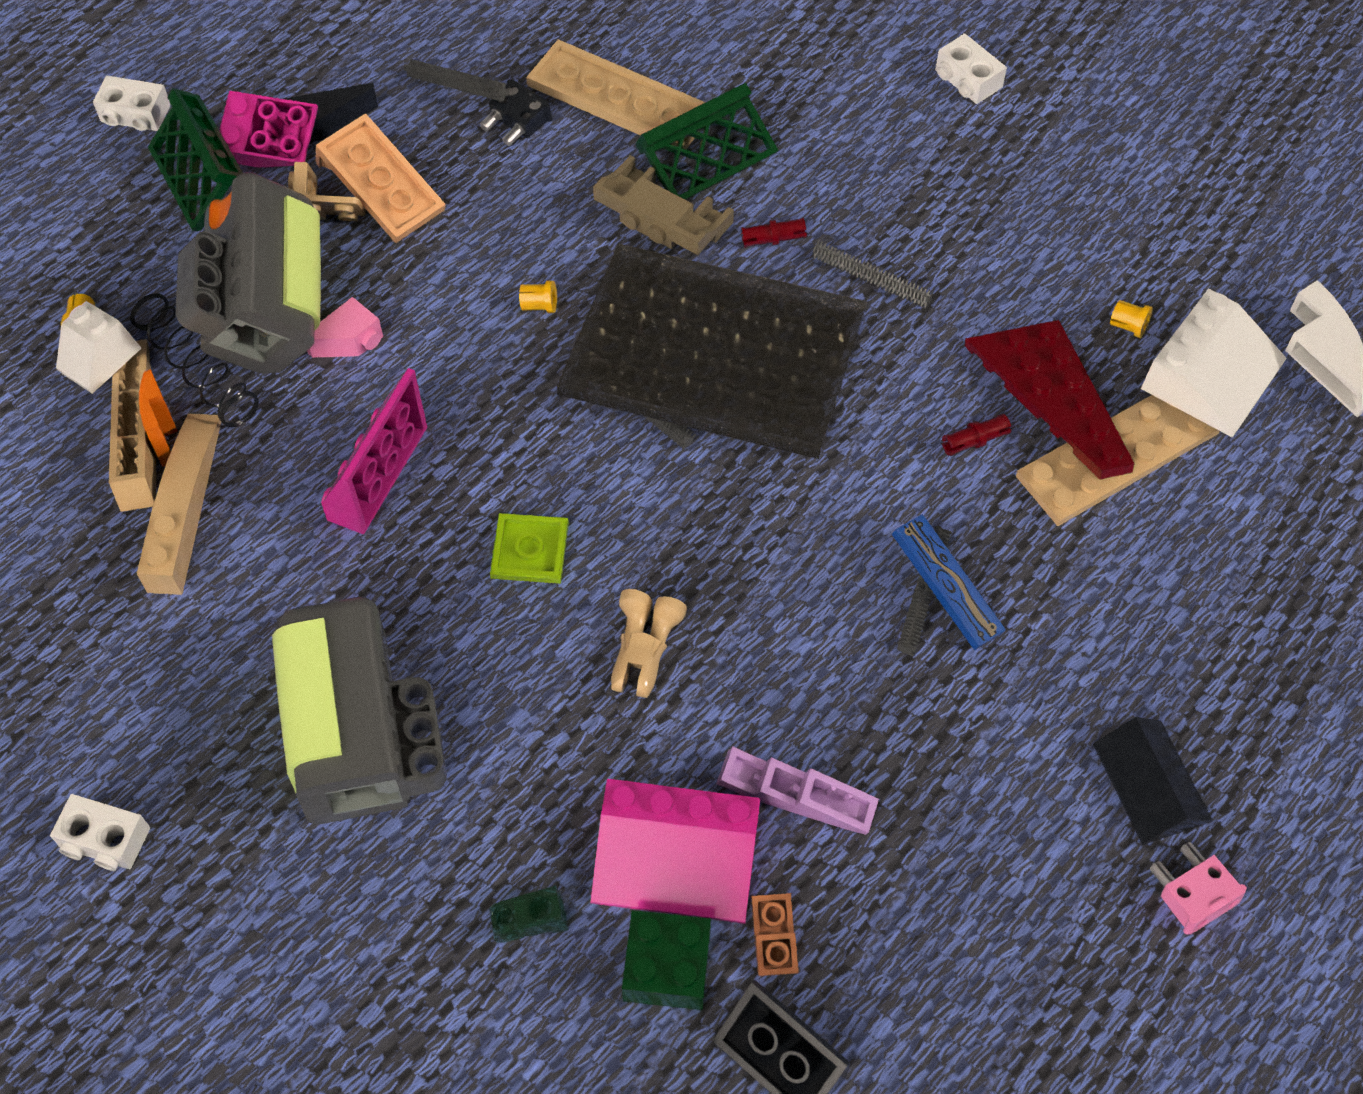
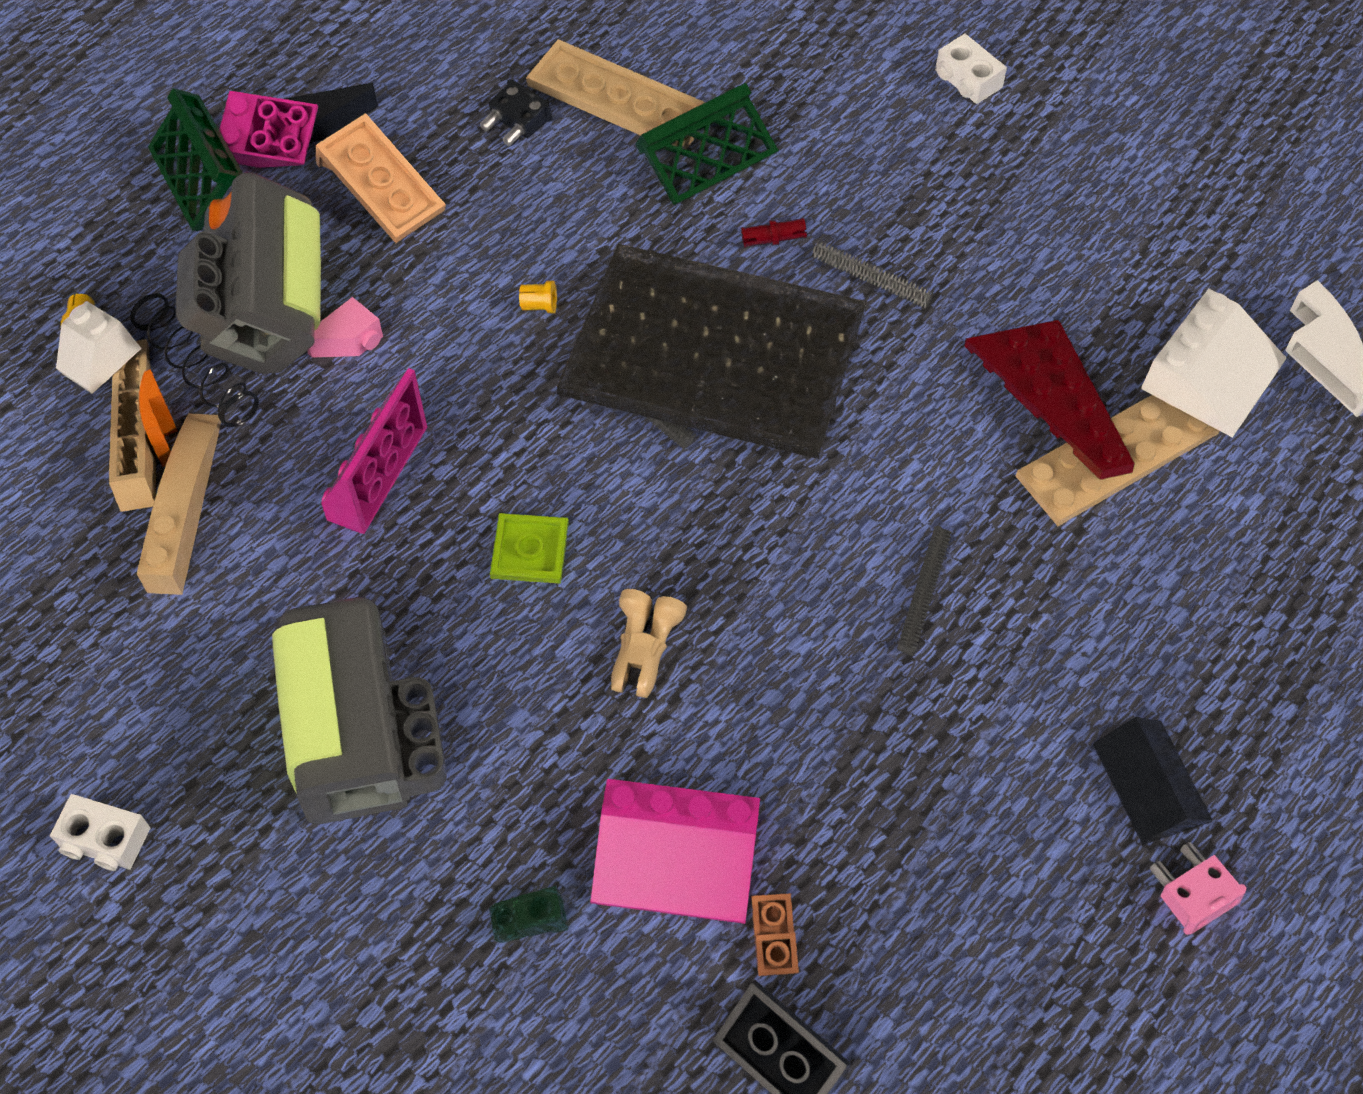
white brick [93,75,171,131] -> none
tan bracket [288,162,366,221] -> none
dark grey axle [404,59,509,101] -> none
dark tan bracket [593,155,734,255] -> none
dark green brick [622,910,711,1010] -> none
lavender slope [716,747,879,835] -> none
blue tile [892,514,1006,651] -> none
dark red pin [942,413,1012,456] -> none
yellow bush [1110,300,1153,338] -> none

